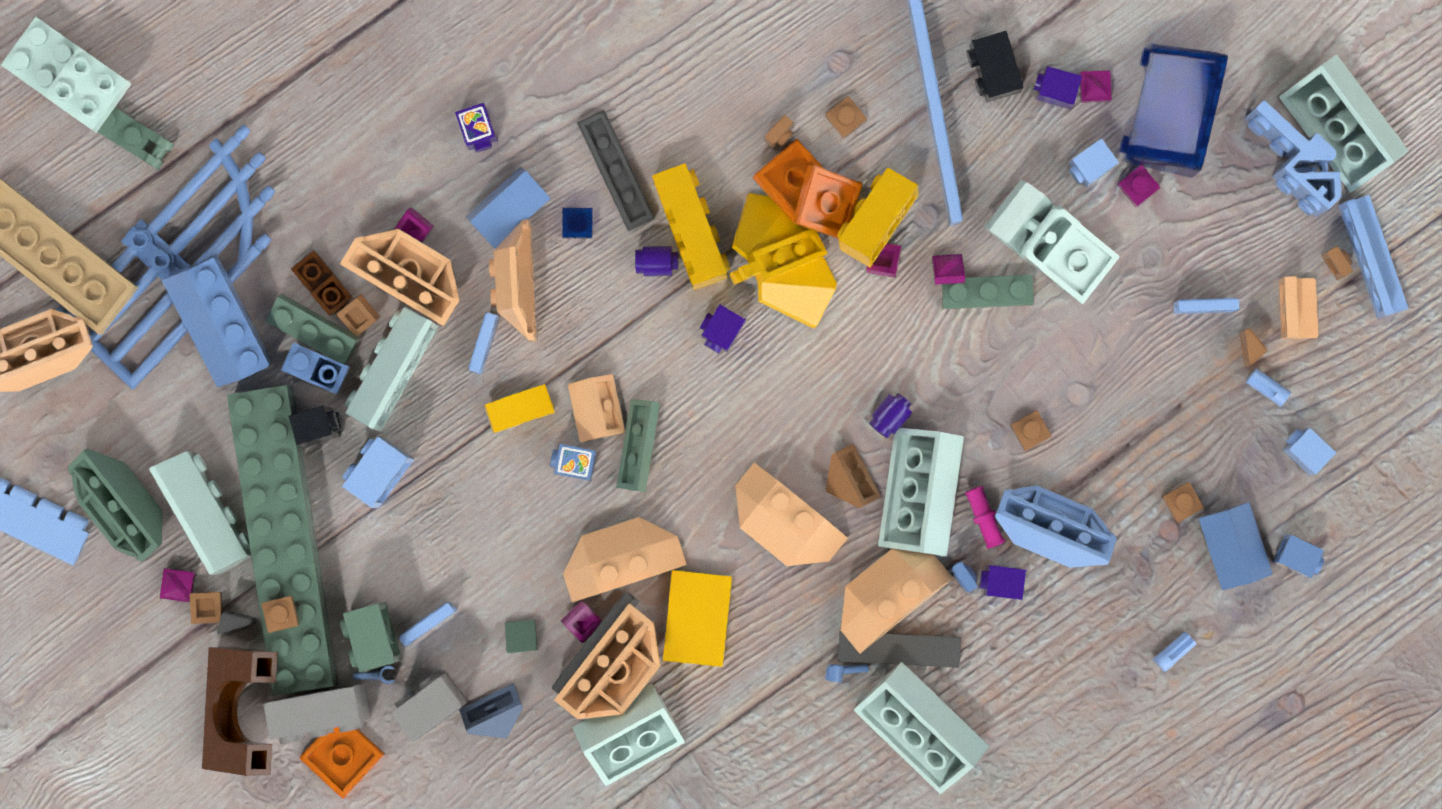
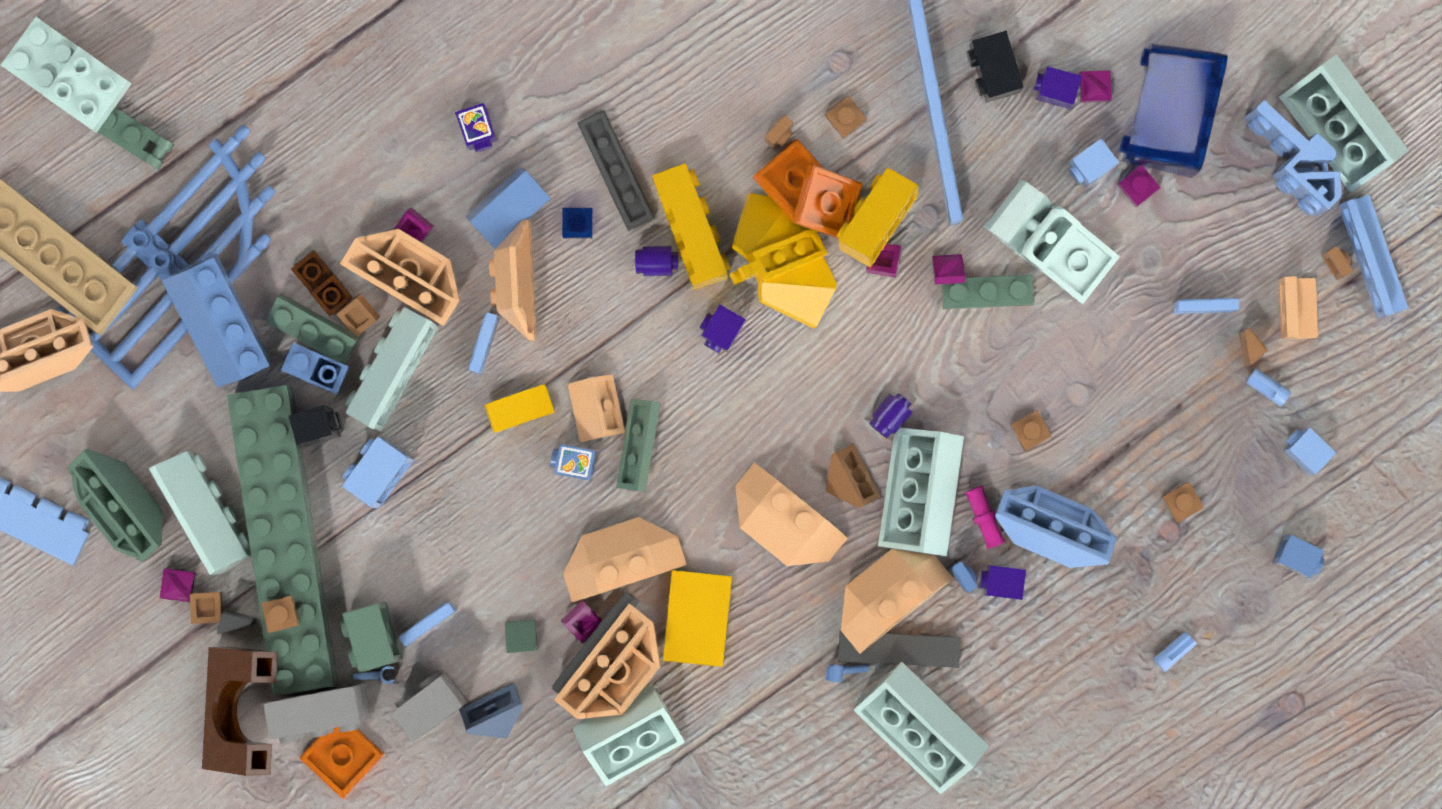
medium blue piece [1198,502,1273,590] -> none

